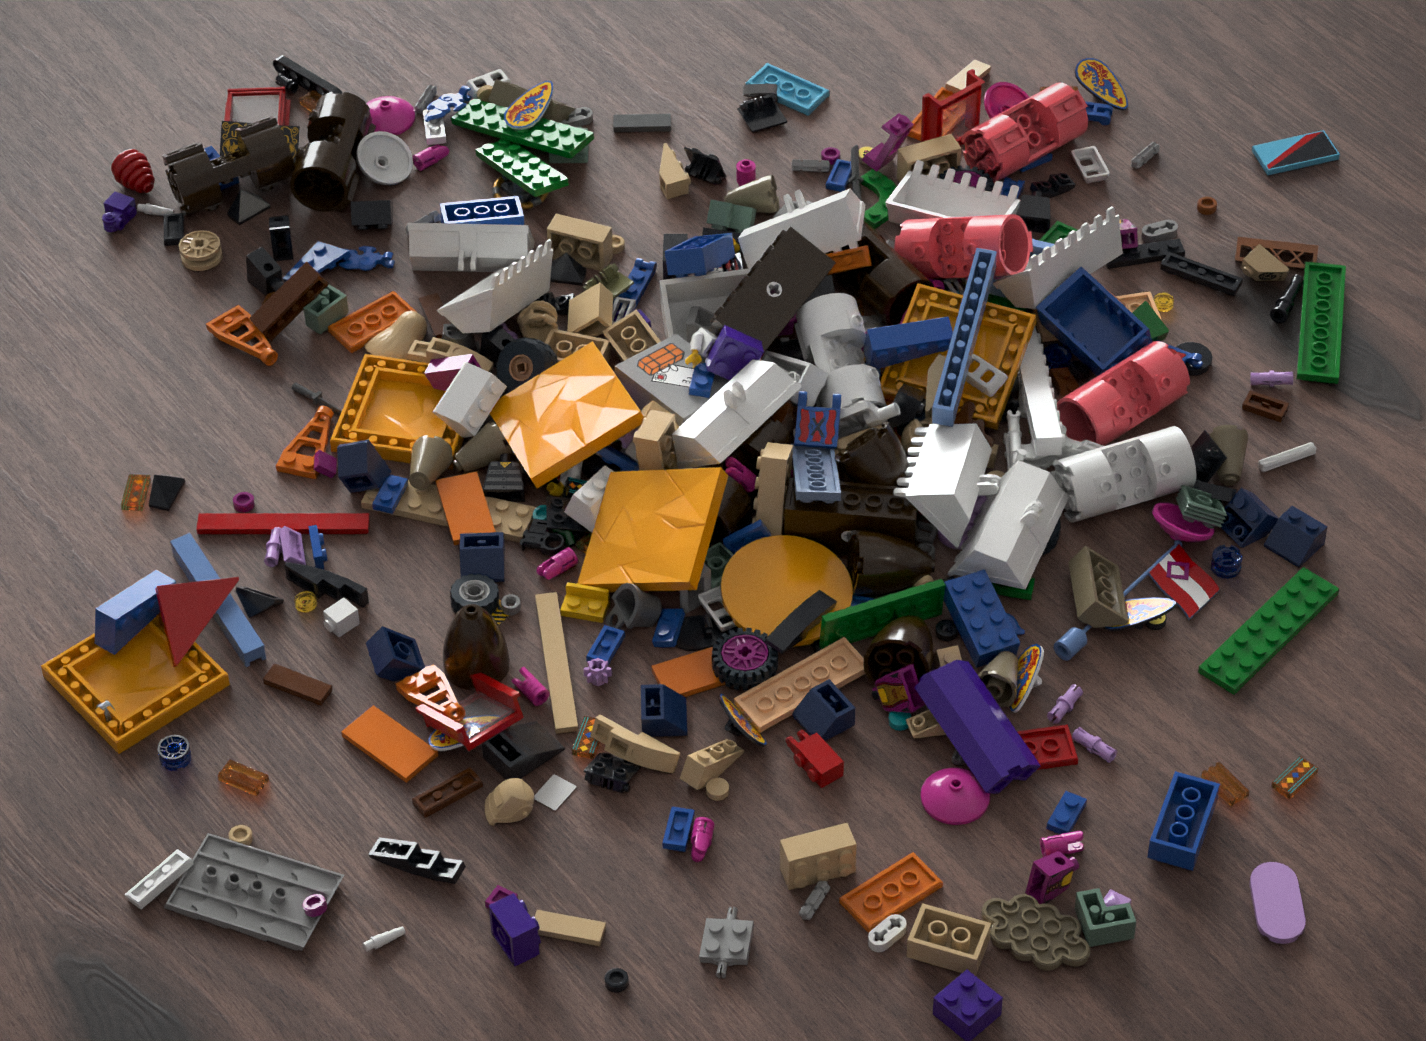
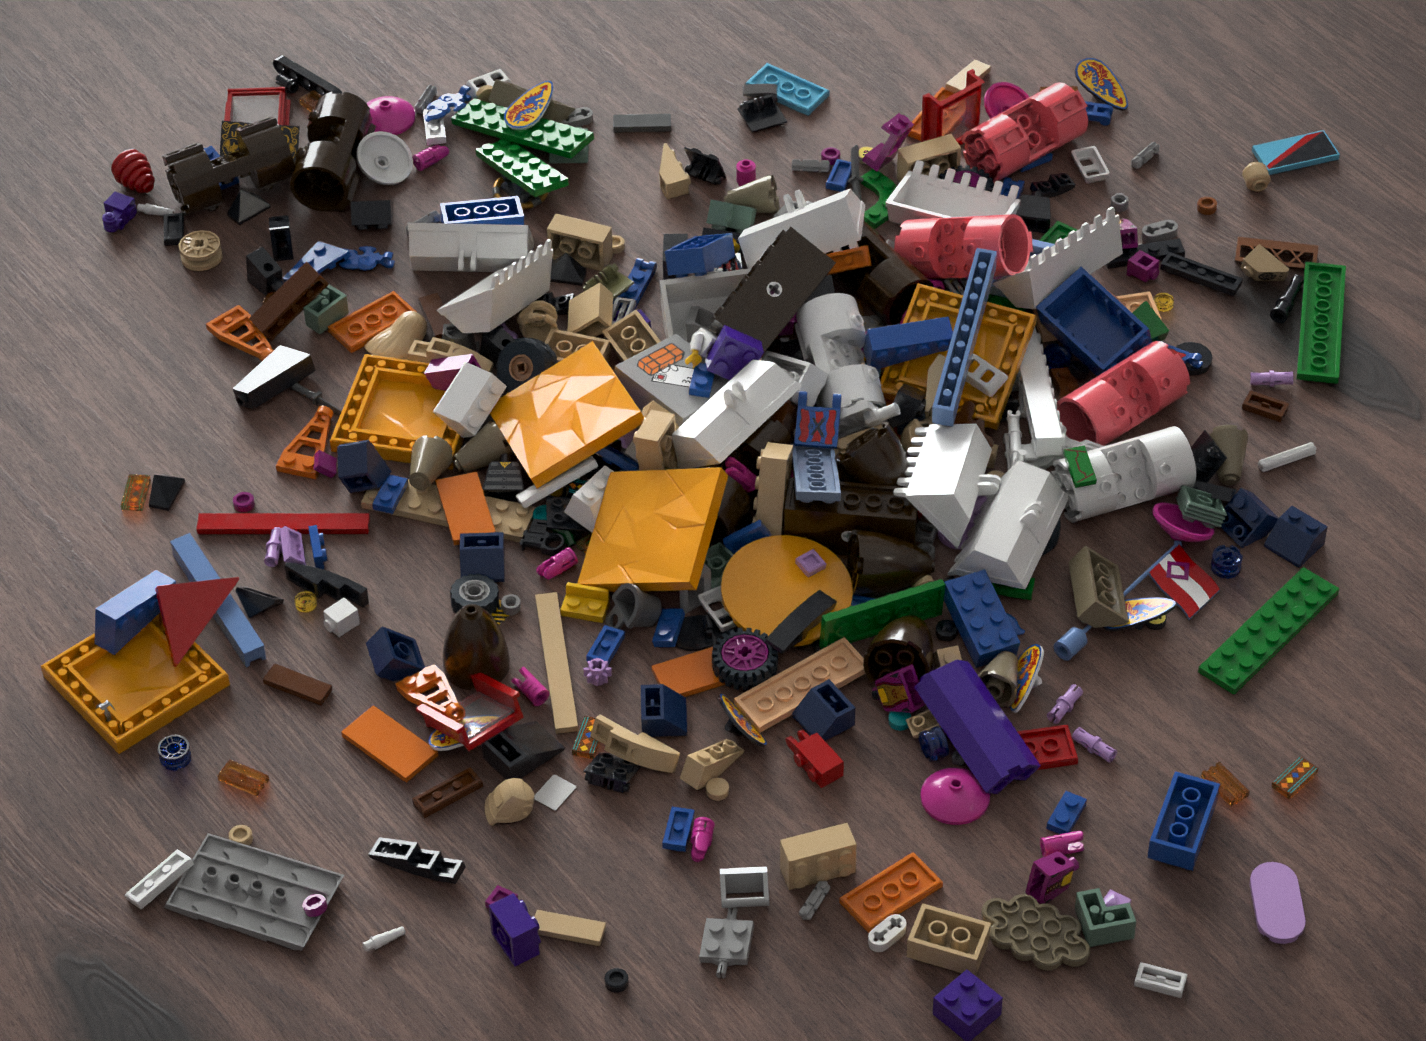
none -> black slope [233,345,316,409]
none -> white tile [515,456,598,508]
none -> light grey tile [720,867,769,908]
none -> lavender tile [795,549,826,577]
none -> clear blue wheel [919,726,949,762]
none -> green tile [1063,445,1097,488]
none -> light grey axle [1110,193,1129,212]
none -> magenta brick [1126,250,1159,282]
none -> white tile [1134,962,1188,998]
none -> tan head [1242,162,1271,192]

